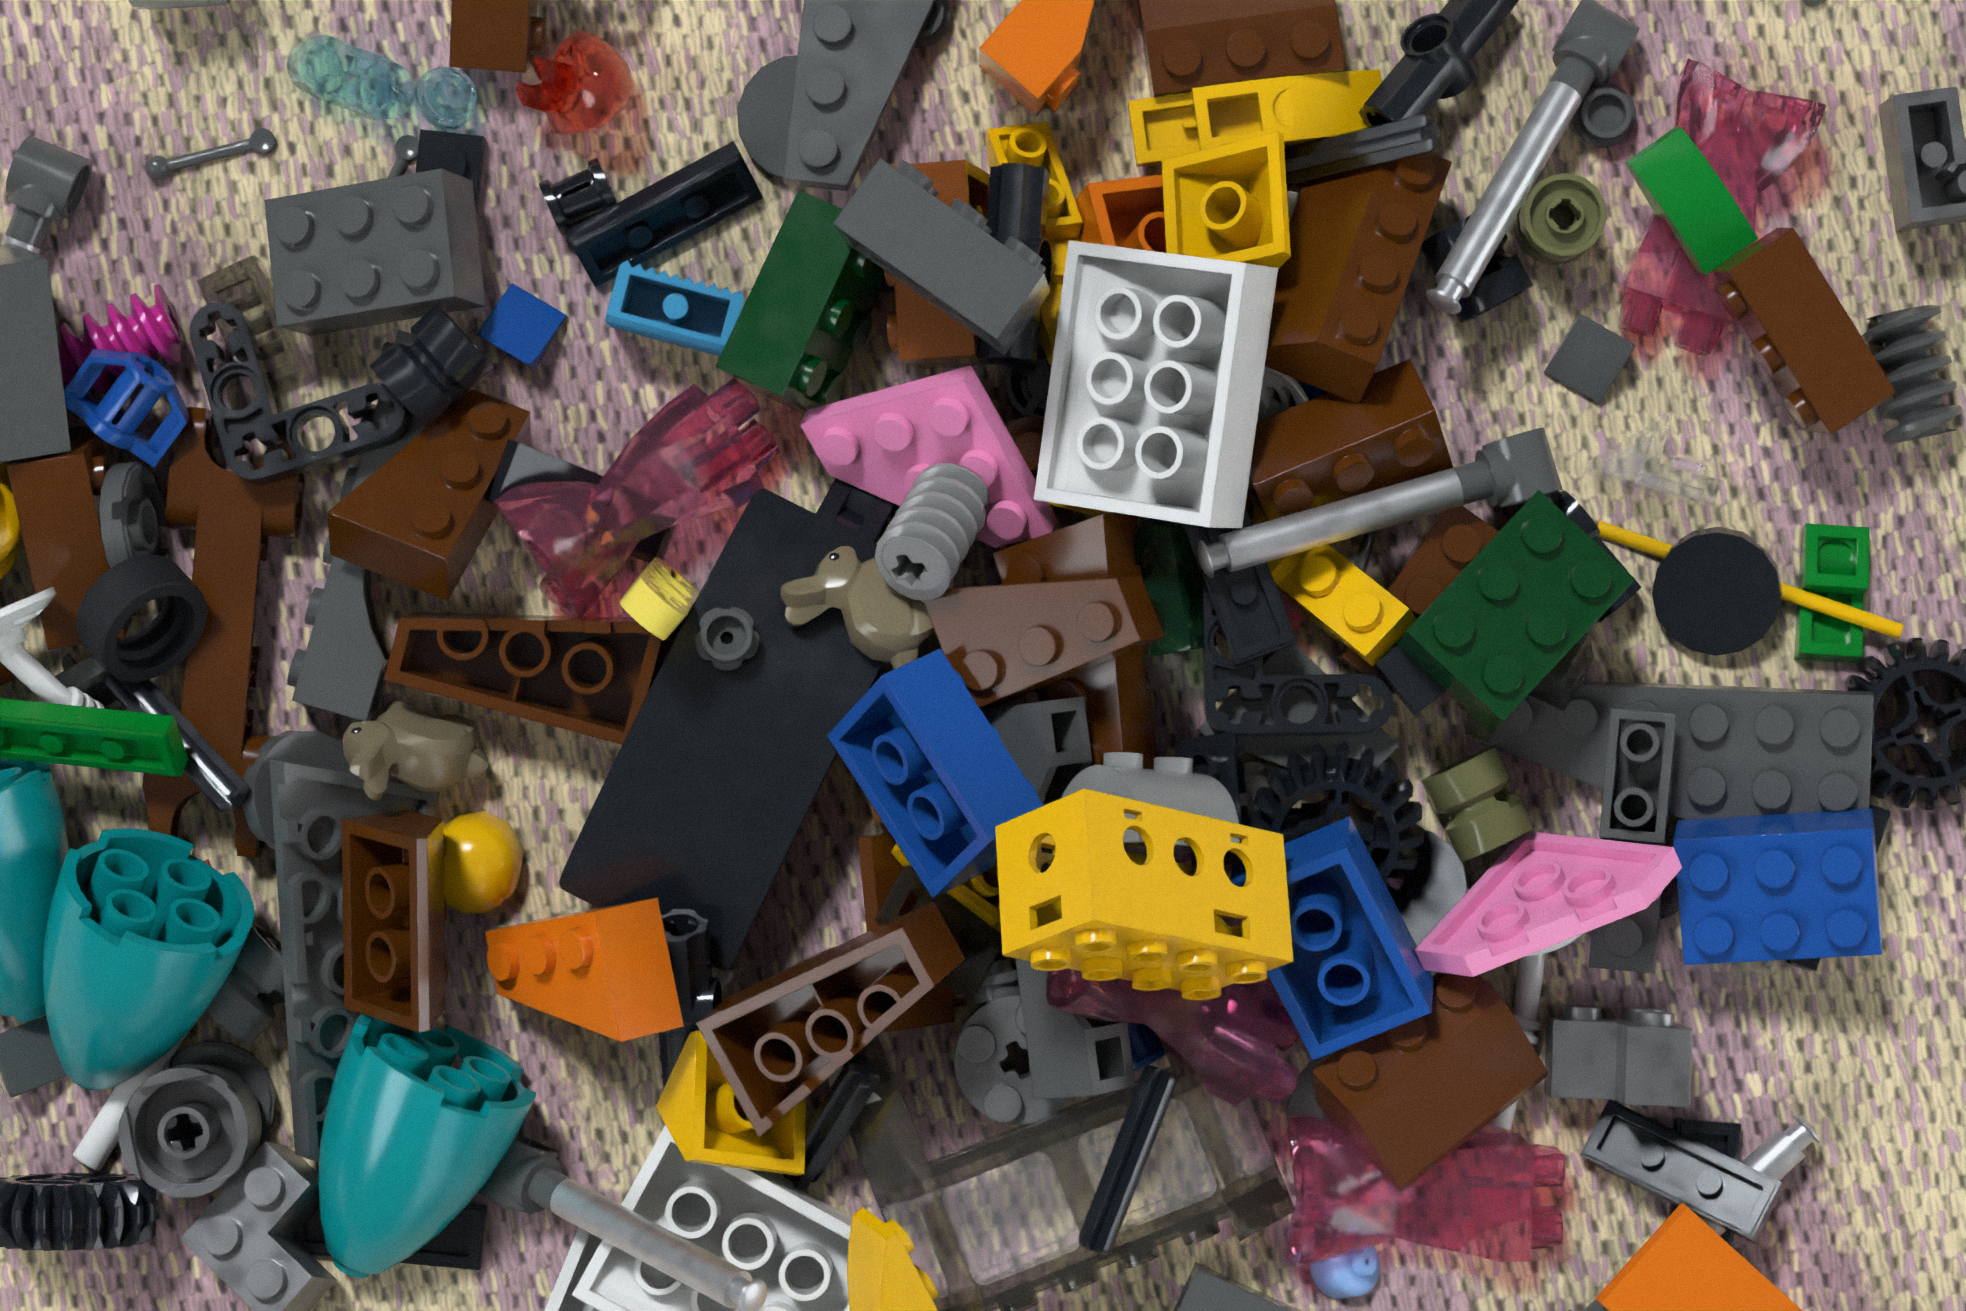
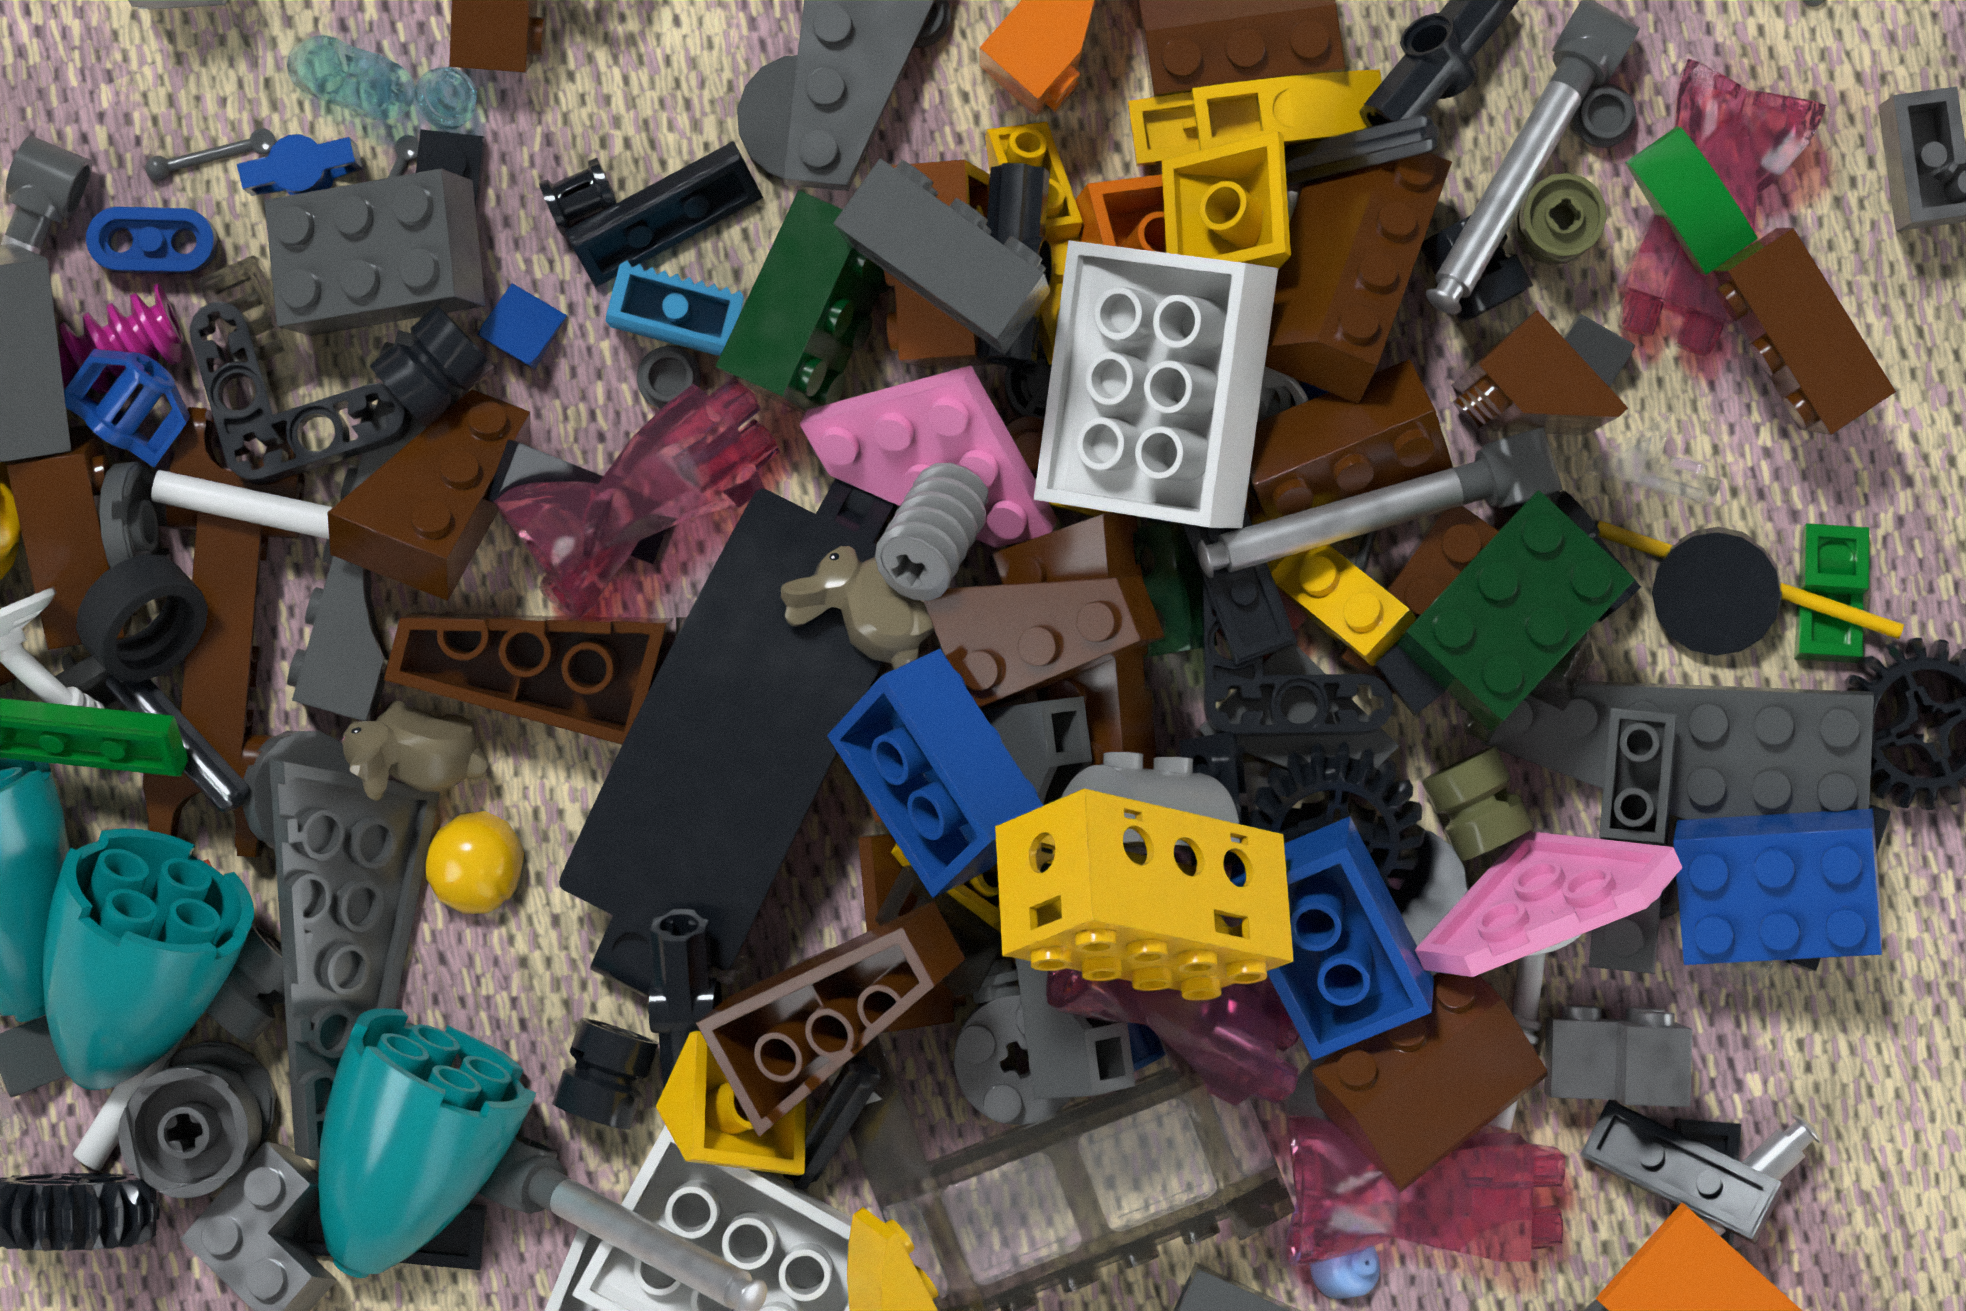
reddish brown slope [342,809,448,1032] -> none
orange wedge [485,898,684,1042] -> none
clear red piece [515,30,634,135] -> none
light yellow beam [619,557,699,640] -> none
dark grey plate [694,607,759,671] -> none
black axle [1078,1065,1177,1255] -> none
dark grey piece [1862,305,1962,444] -> none
none -> blue plate [86,207,218,274]
none -> white piece [151,470,333,539]
none -> blue piece [237,134,363,196]
none -> black wheel [552,1017,659,1130]
none -> dark grey plate [637,346,701,410]
none -> reddish brown slope [1451,310,1628,435]

